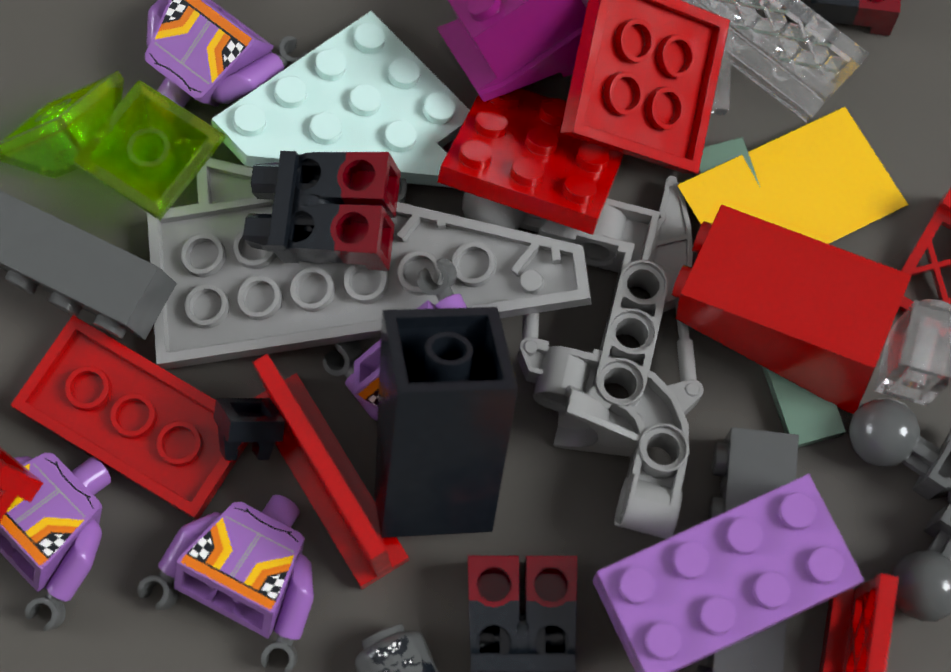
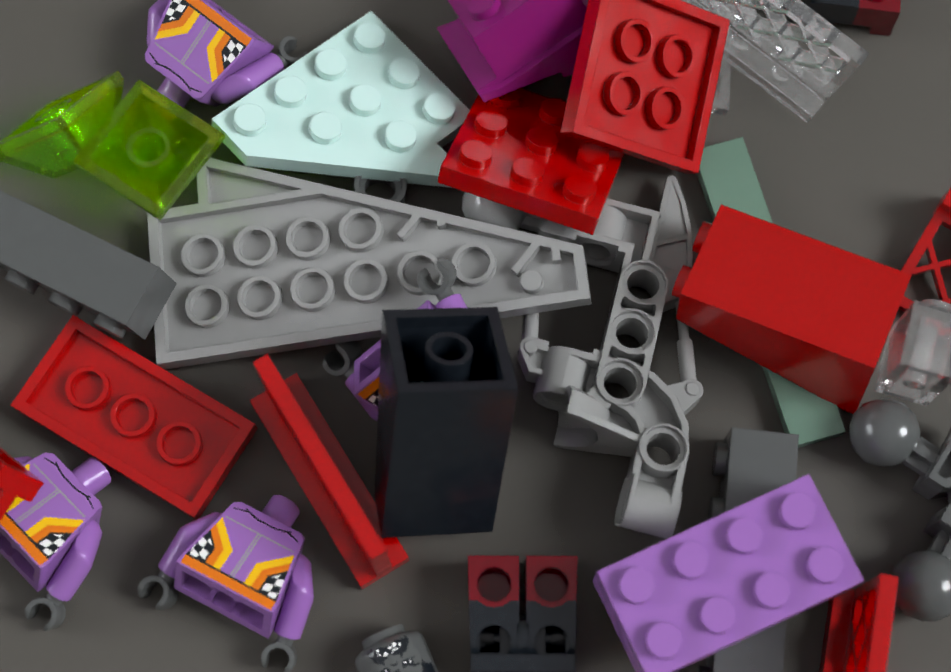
black tile [214,398,286,461] -> none
hips [243,151,401,271] -> none
yellow sticker [677,107,908,244] -> none

